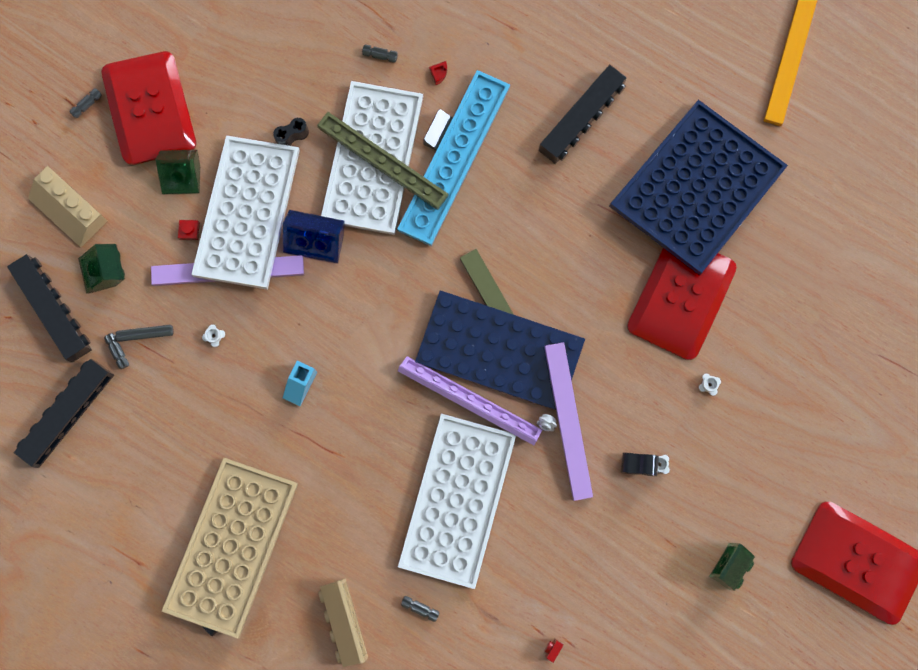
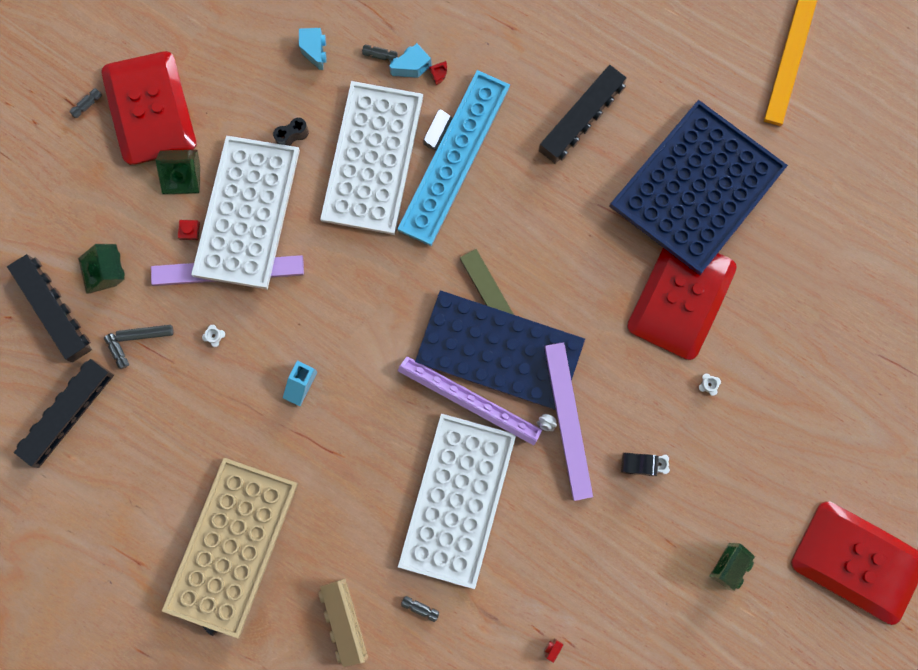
tan slope [28,166,108,247] -> none
clear blue slope [283,210,345,263] -> none
olive tile [317,112,449,210] -> none
none -> medium azure slope [299,28,327,70]
none -> medium azure slope [389,43,432,78]

